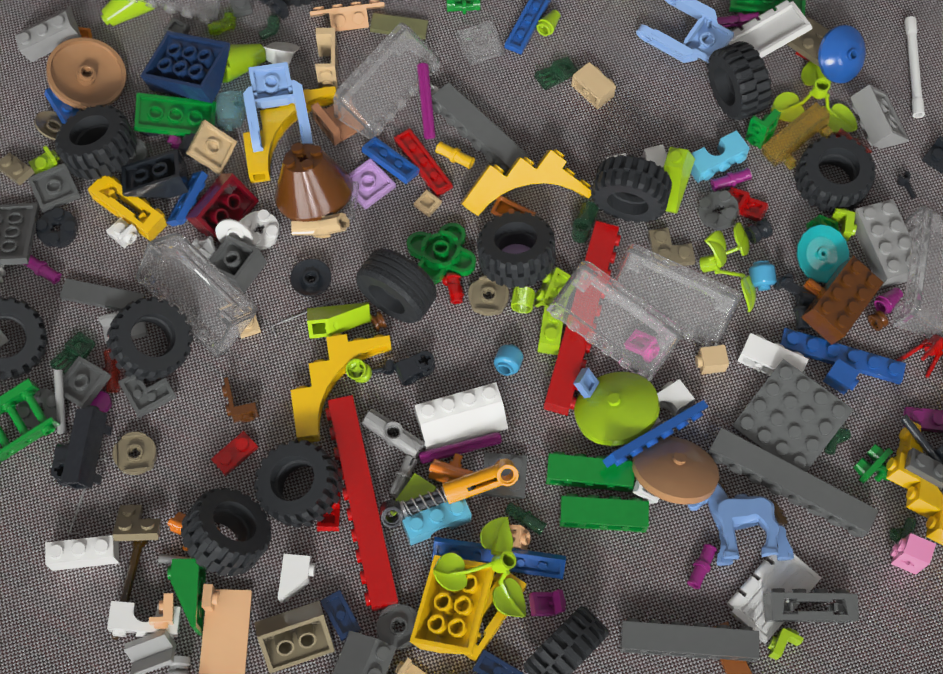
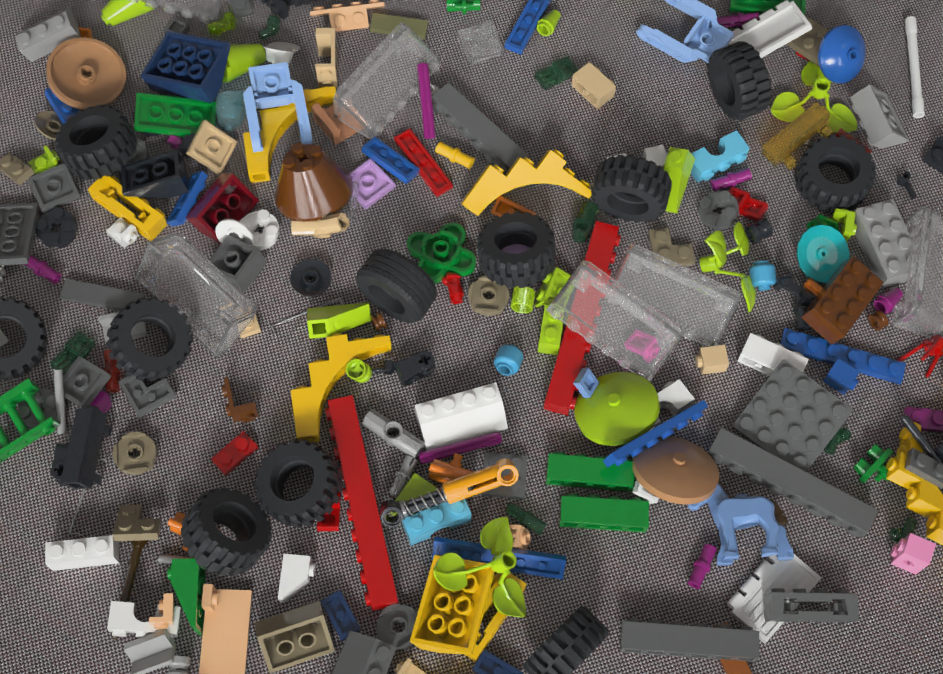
light grey rock [189,236,217,263] -> none
tan tile [414,189,442,217] -> none
magenta bracket [529,589,566,616] -> none
green bracket [745,109,781,149] -> none
lime bracket [768,628,804,660] -> none

